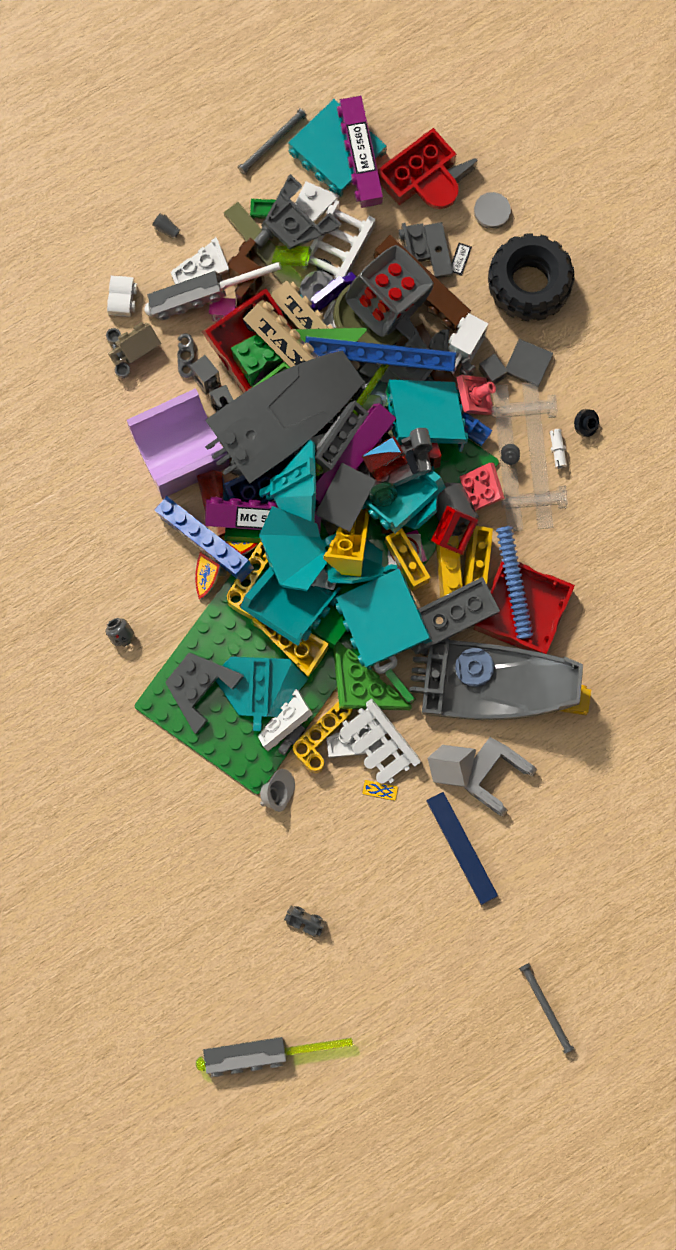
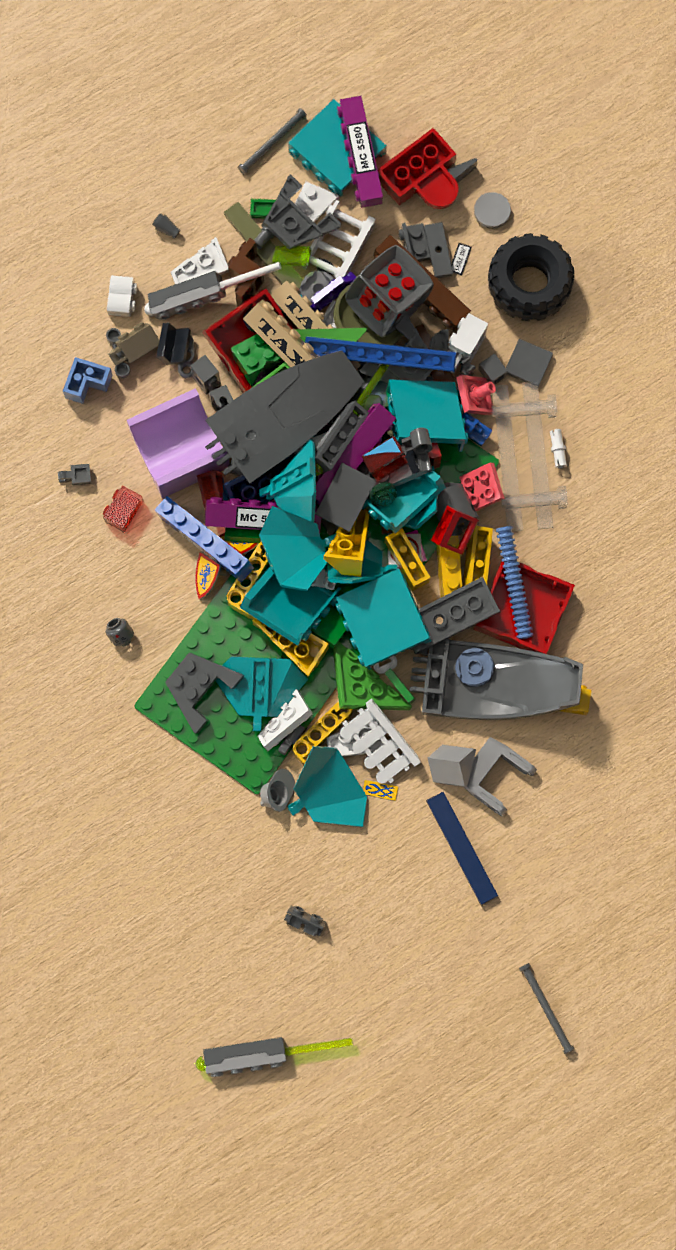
dark pink brick [209,298,237,321] -> none
dark grey wheel [501,444,520,465] -> none
black plate [574,409,599,437] -> none
none -> dark grey plate [58,464,91,485]
none -> medium blue brick [63,357,113,404]
none -> clear red brick [103,485,143,533]
none -> black panel [156,322,191,365]
none -> teal panel [287,746,367,827]

